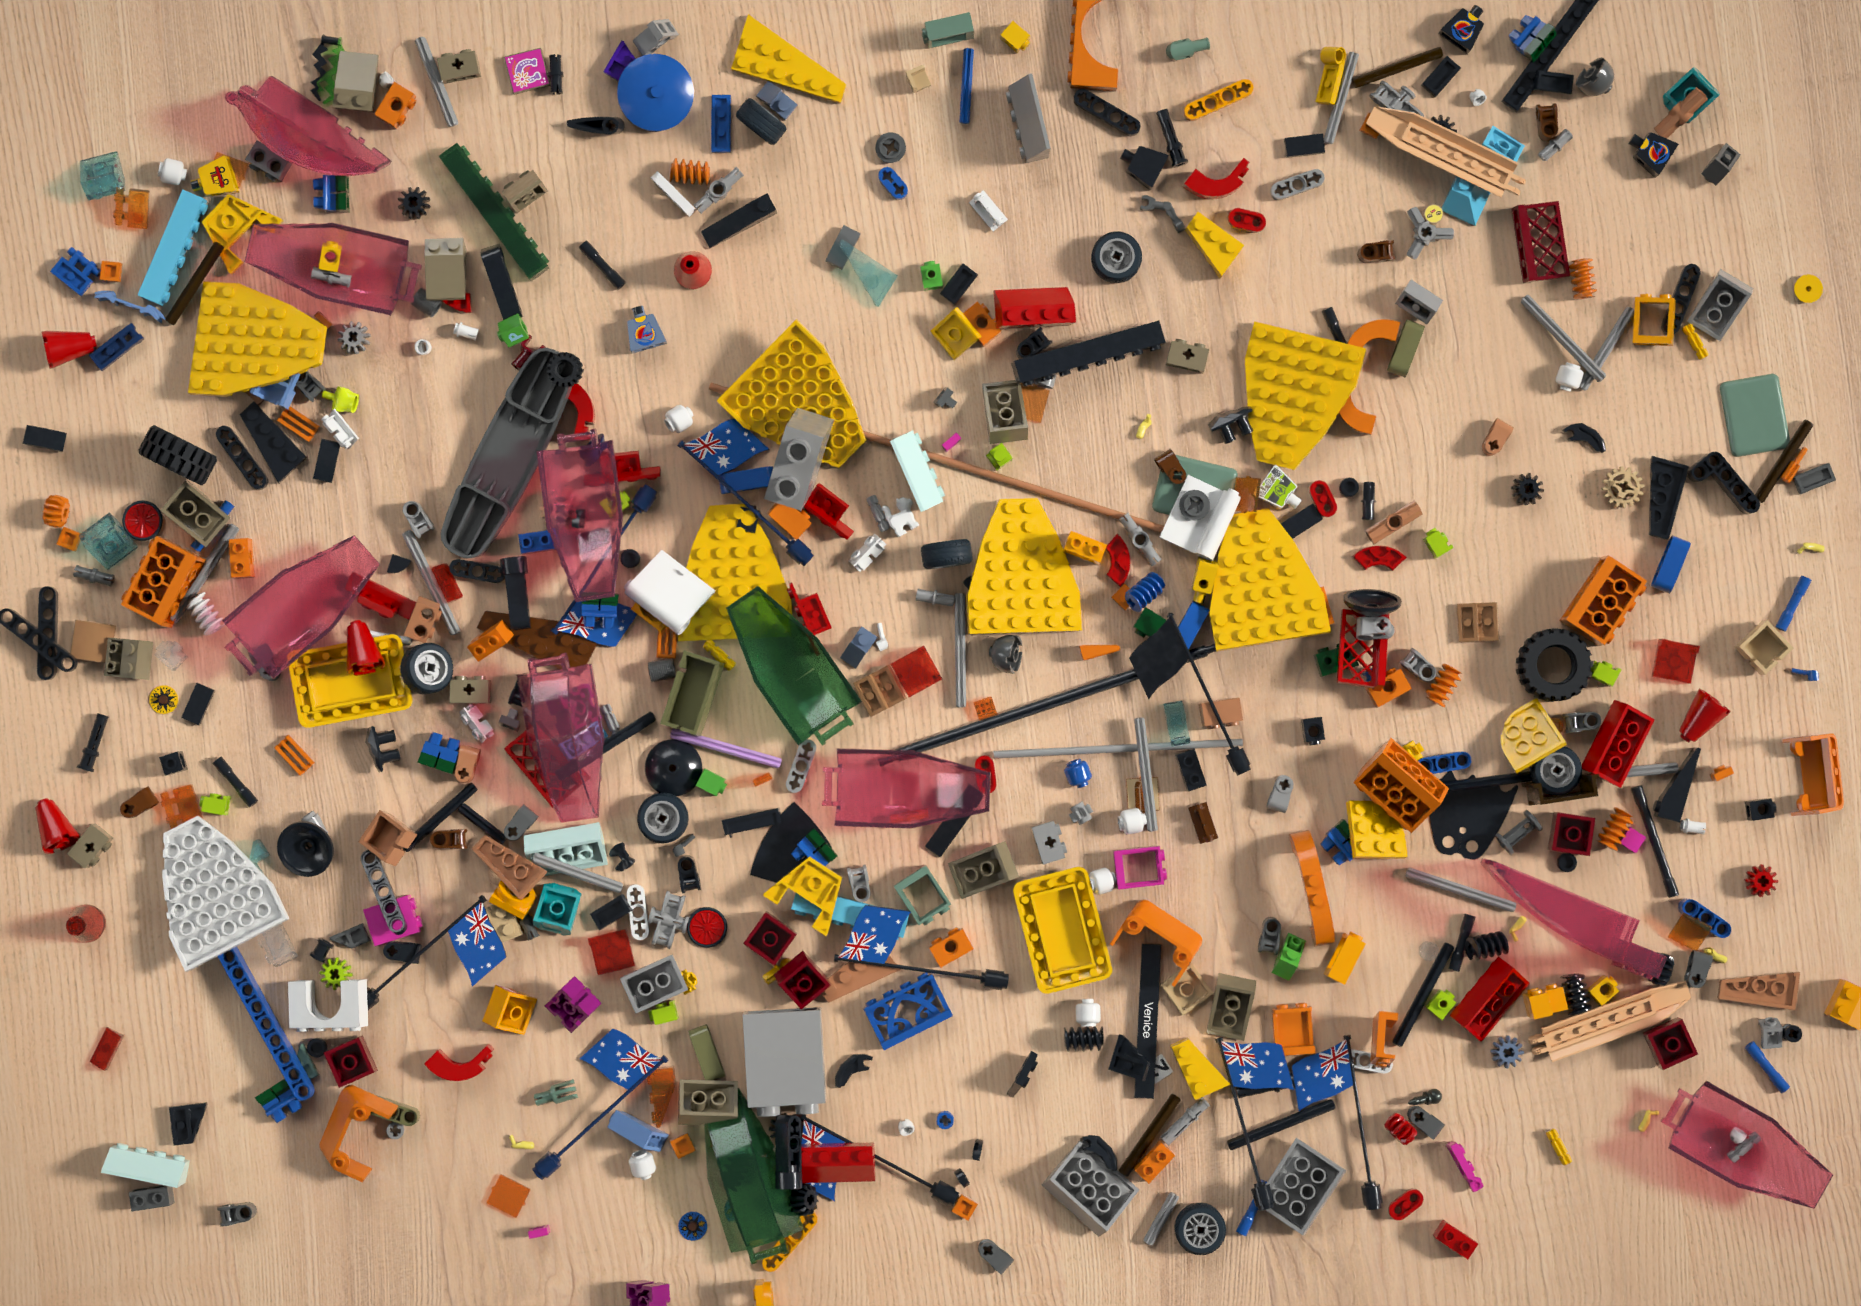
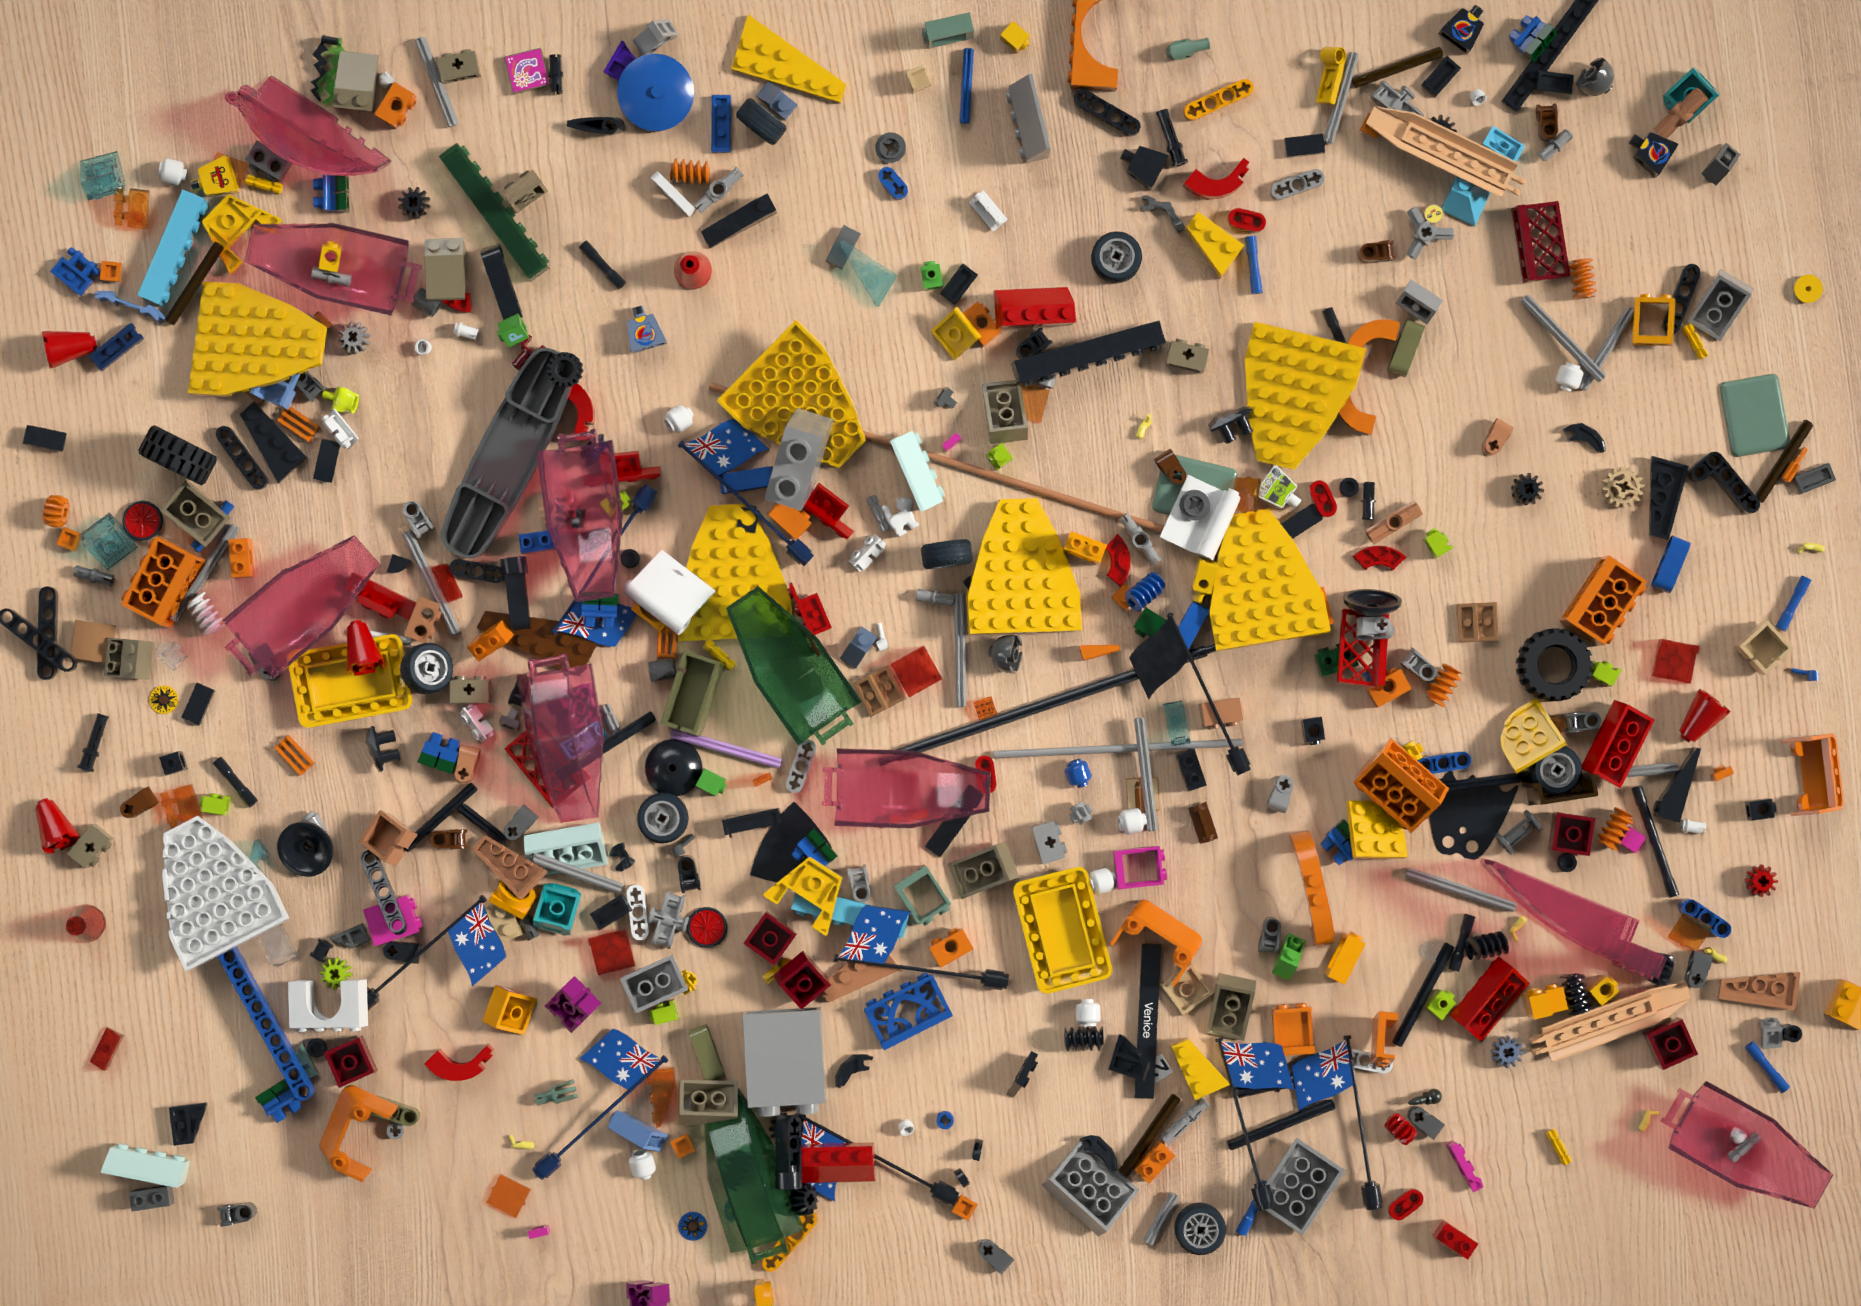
none -> yellow axle [245,175,283,194]
none -> blue piece [1245,236,1263,294]

